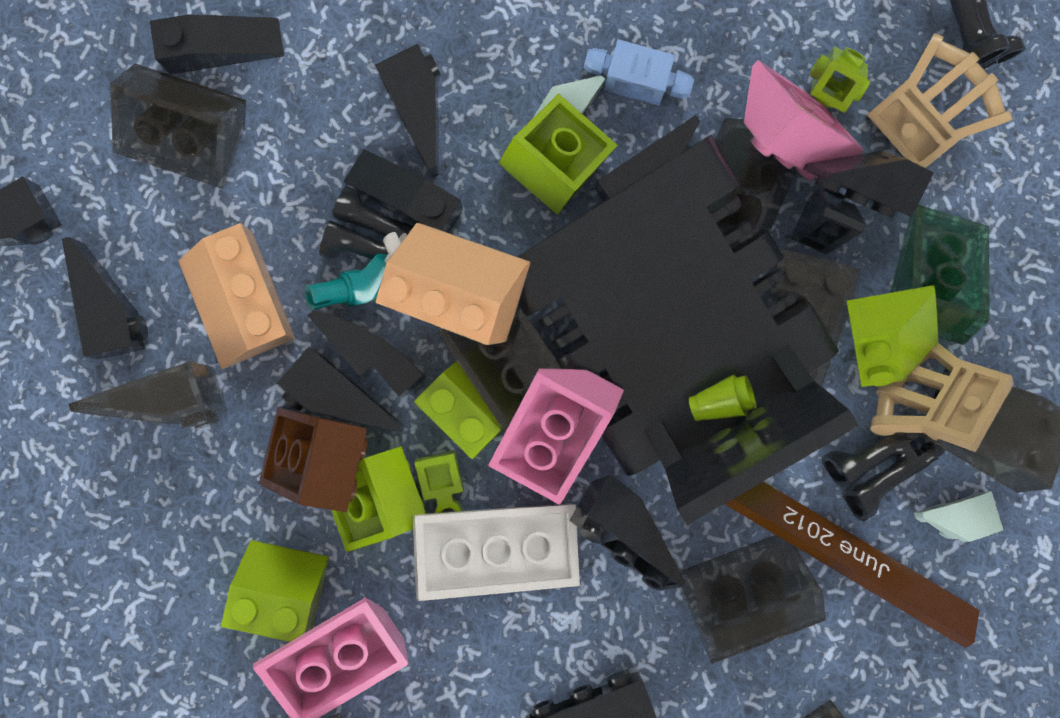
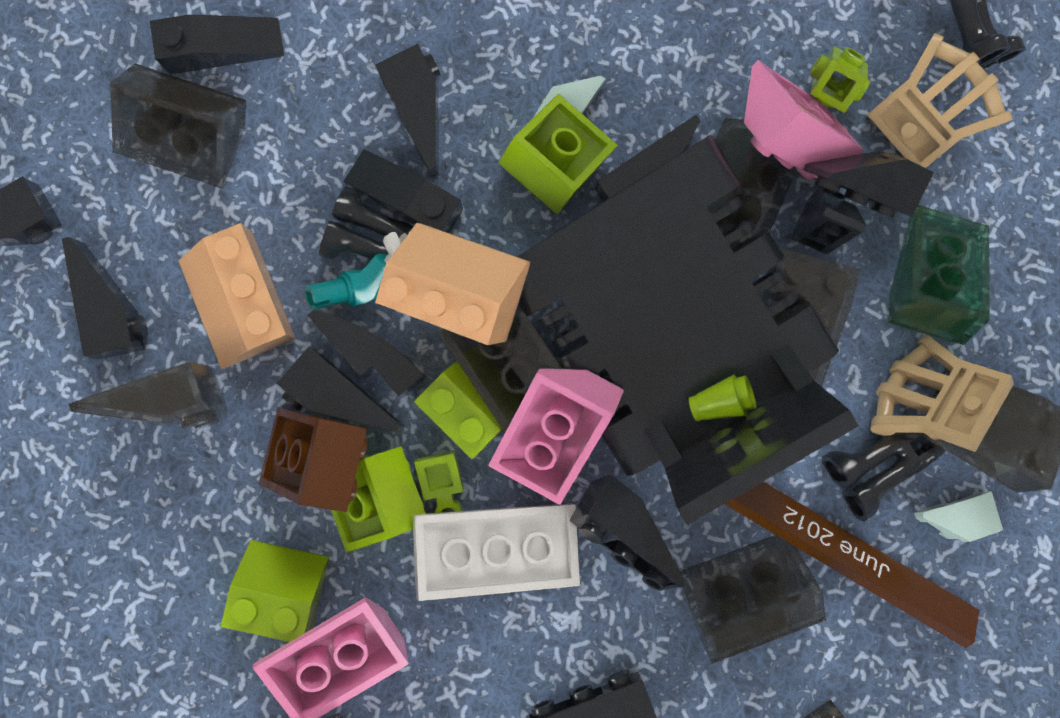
light blue piece [584,39,694,106] -> none
lime slope [847,285,939,387] -> none

